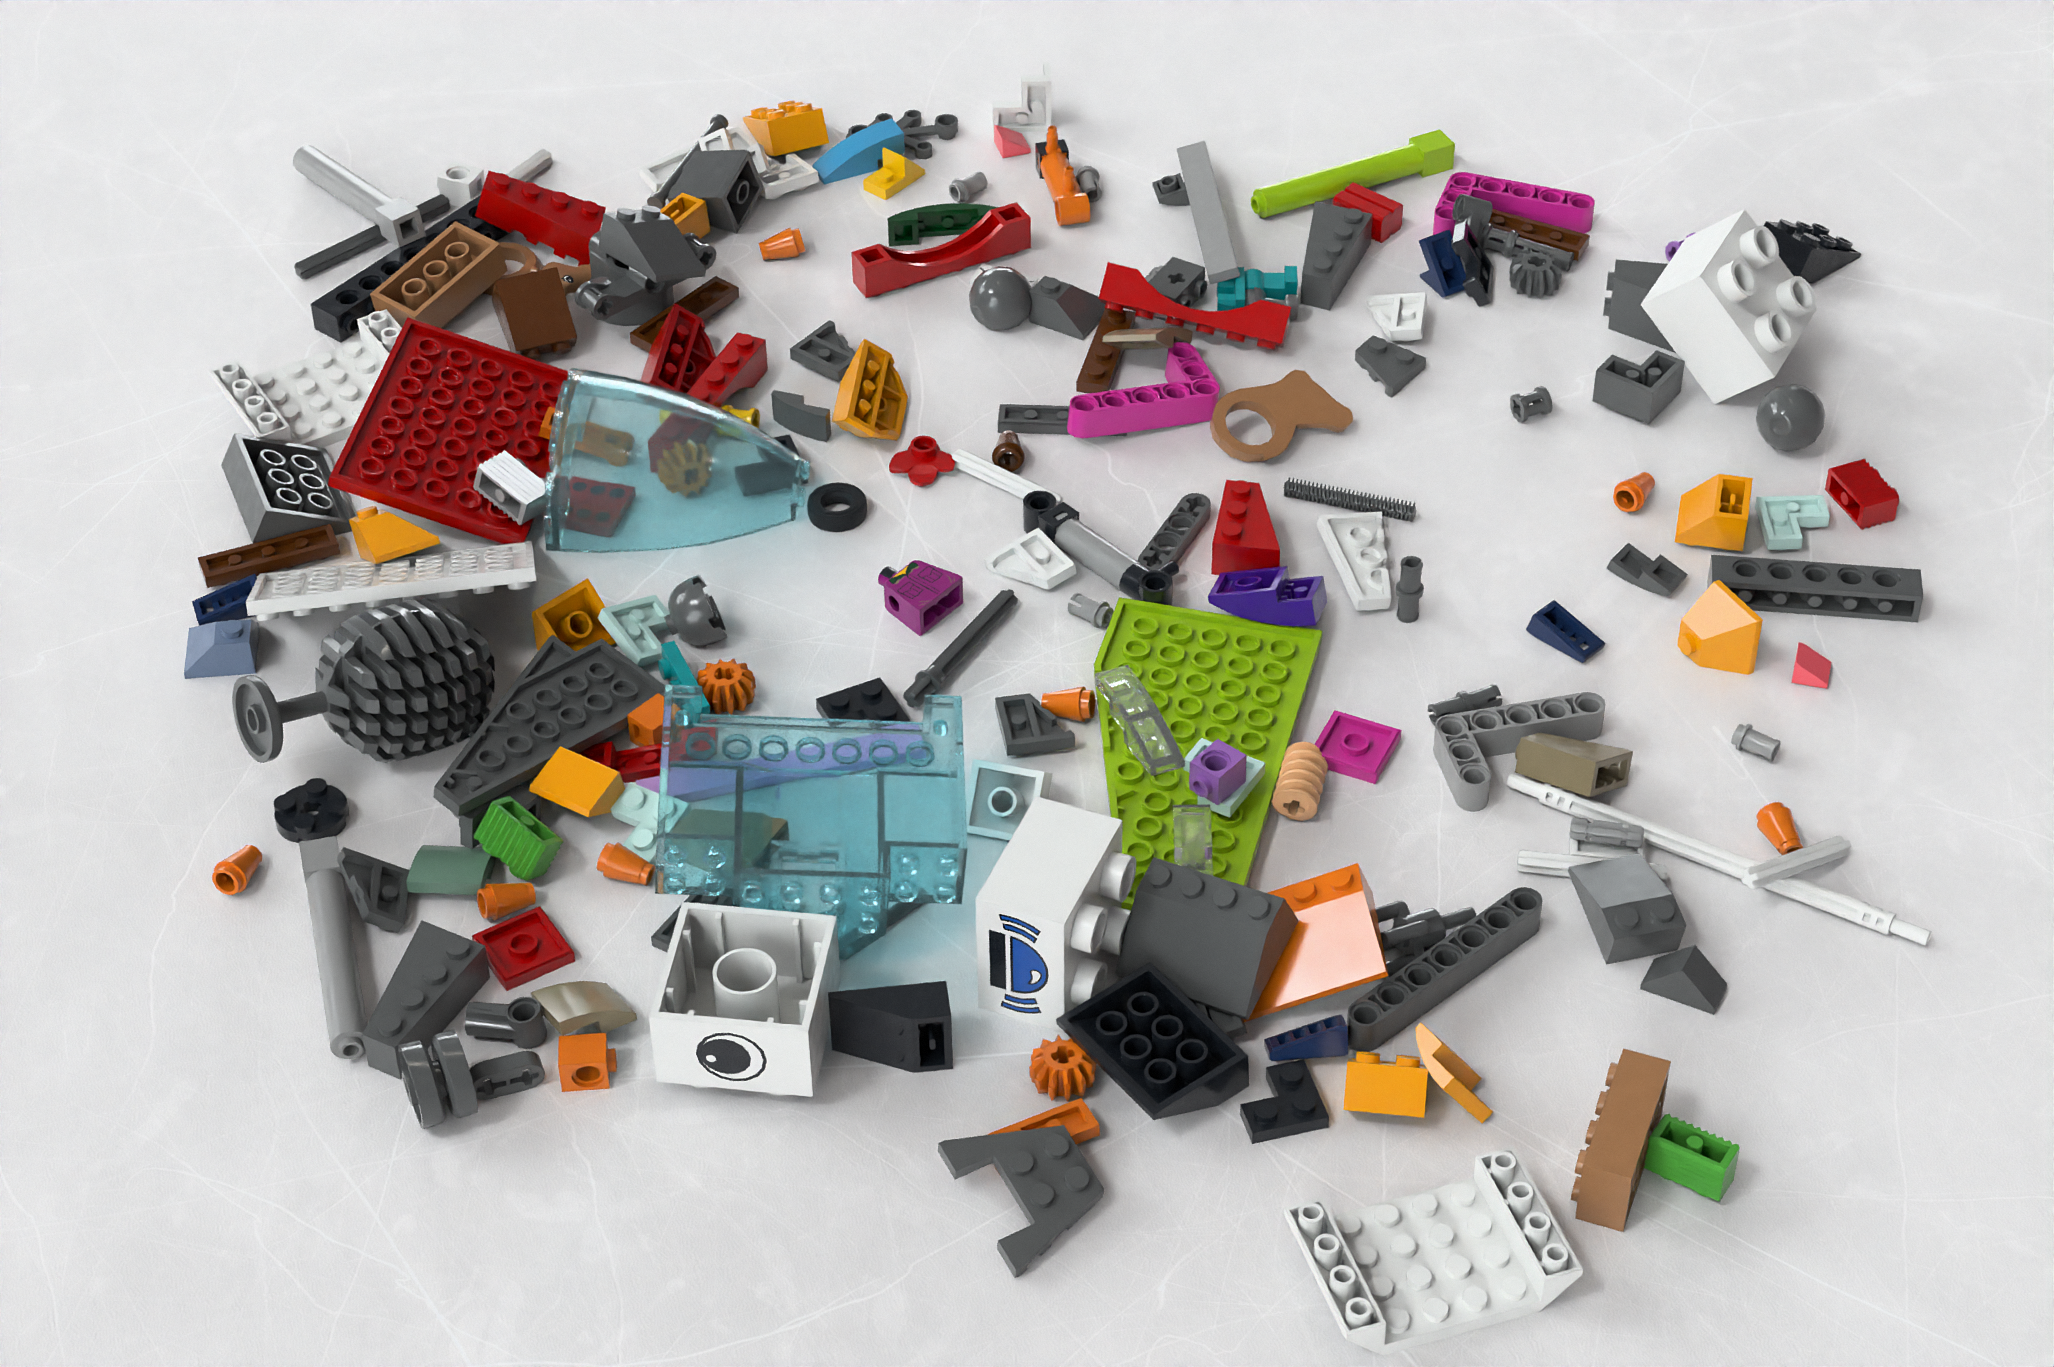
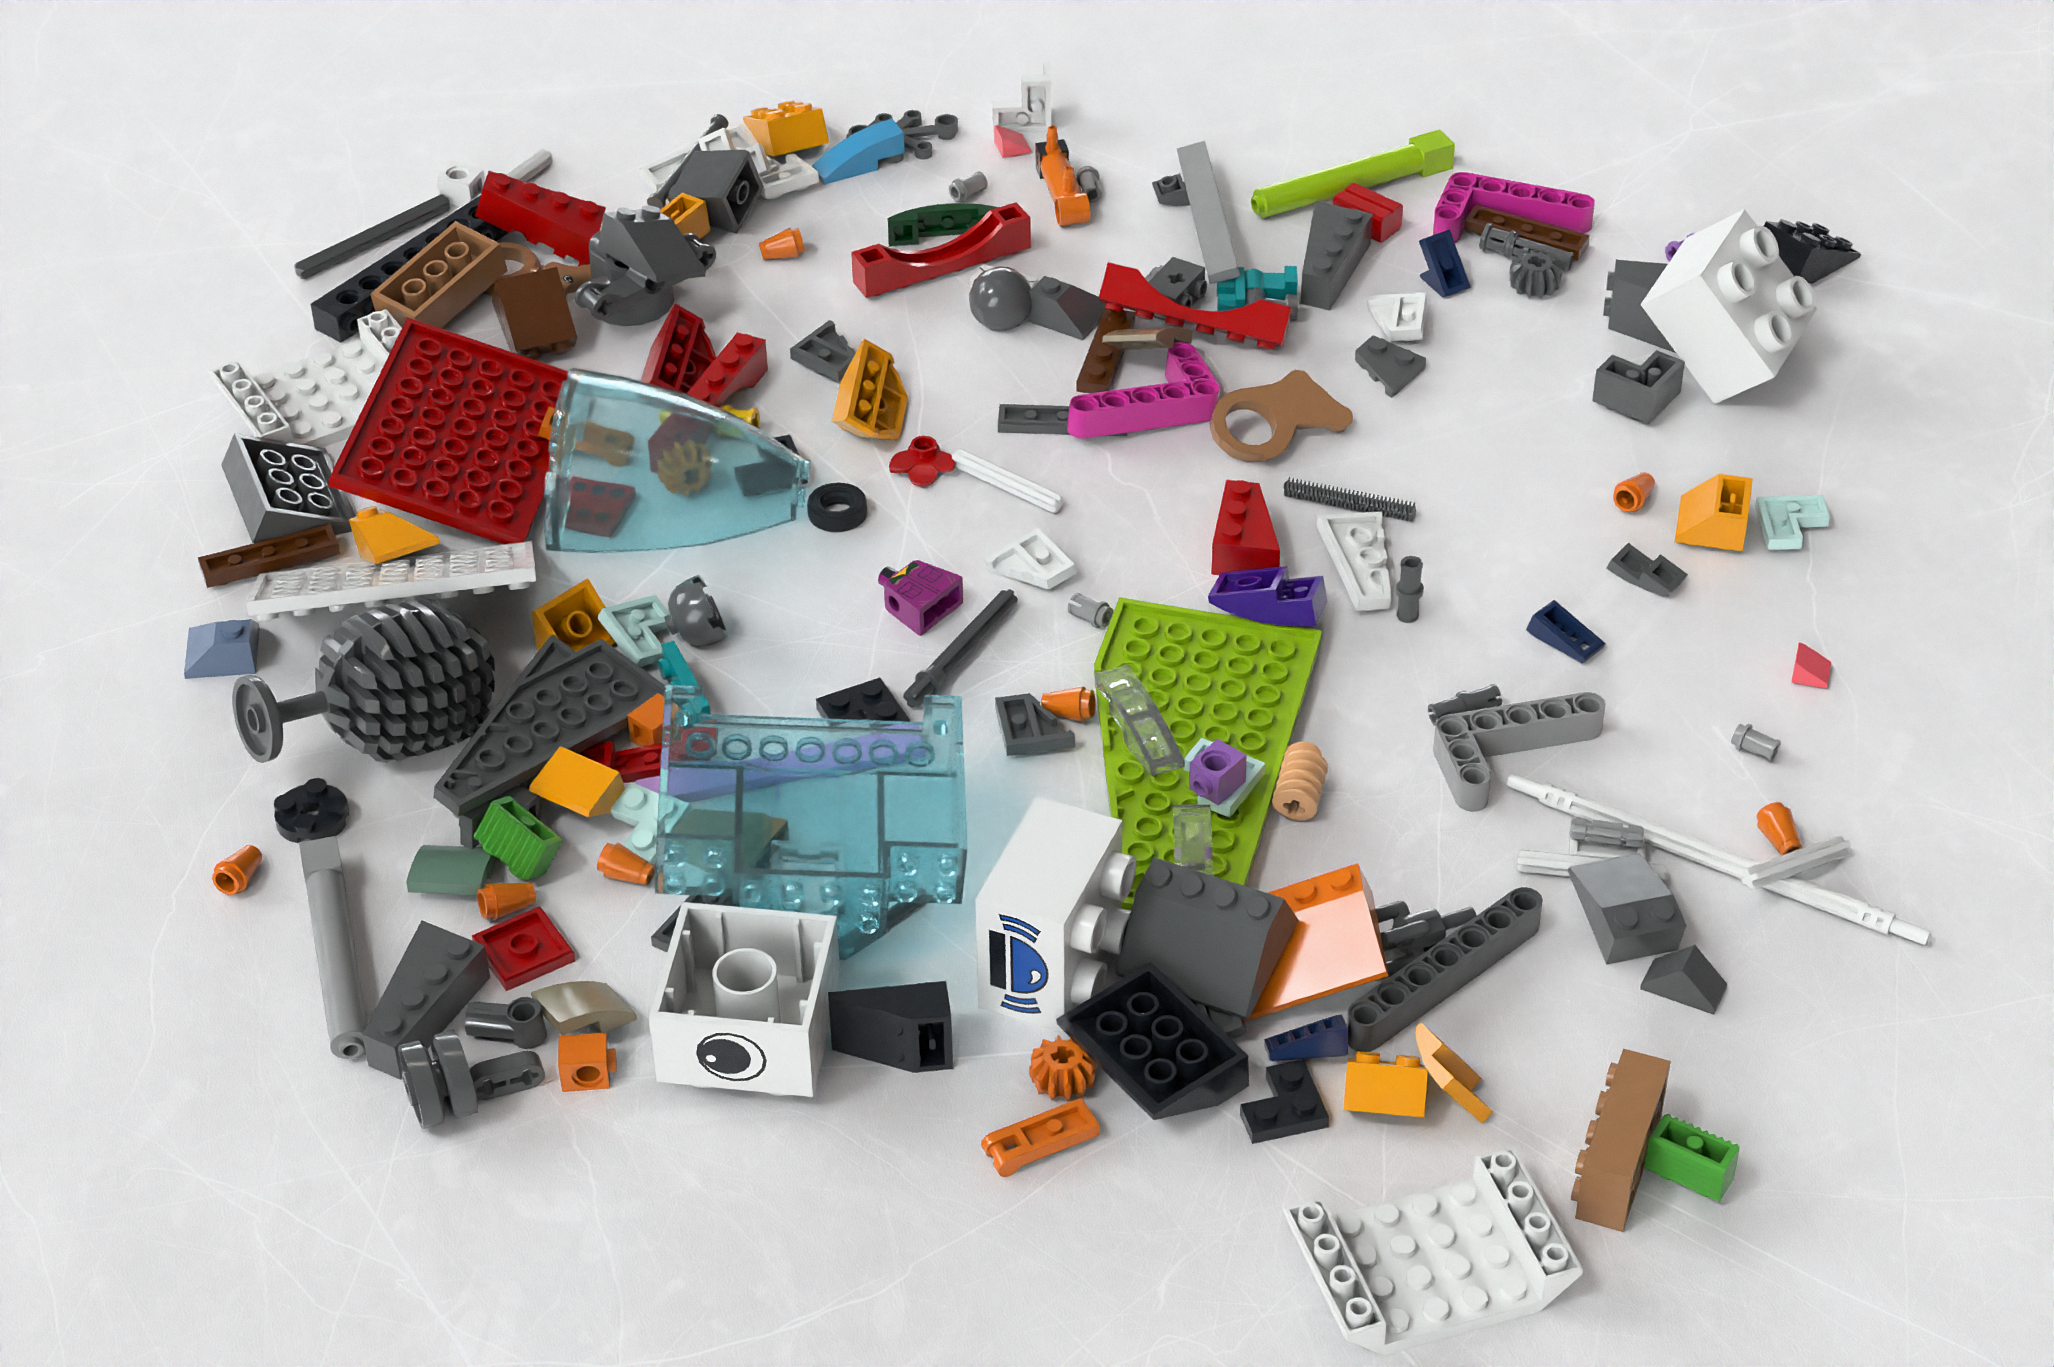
dark blue slope [192,574,257,626] -> none
light grey brick [293,145,426,248] -> none
dark grey wing [337,847,410,933] -> none
brick [473,450,554,525] -> none
reddish brown plate [630,276,739,353] -> none
orange gear [696,659,756,716] -> none
dark grey slope [771,390,831,442] -> none
yellow slope [863,147,925,200] -> none
dark grey wing [938,1125,1104,1278] -> none
white slope [960,759,1053,840] -> none
reddish brown cone [992,430,1025,472] -> none
piece [1023,490,1179,606] -> none
dark grey beam [1138,493,1211,570] -> none
dark pink tile [1314,710,1402,784] -> none
black plate [1451,221,1494,307] -> none
dark grey piece [1452,194,1492,258] -> none
dark grey bush [1510,386,1553,422] -> none
dark tan slope [1515,733,1633,797] -> none
light orange slope [1677,580,1763,675] -> none
dark grey brick [1707,555,1923,623] -> none
dark grey piece [1756,384,1825,452] -> none
red brick [1825,459,1899,530] -> none

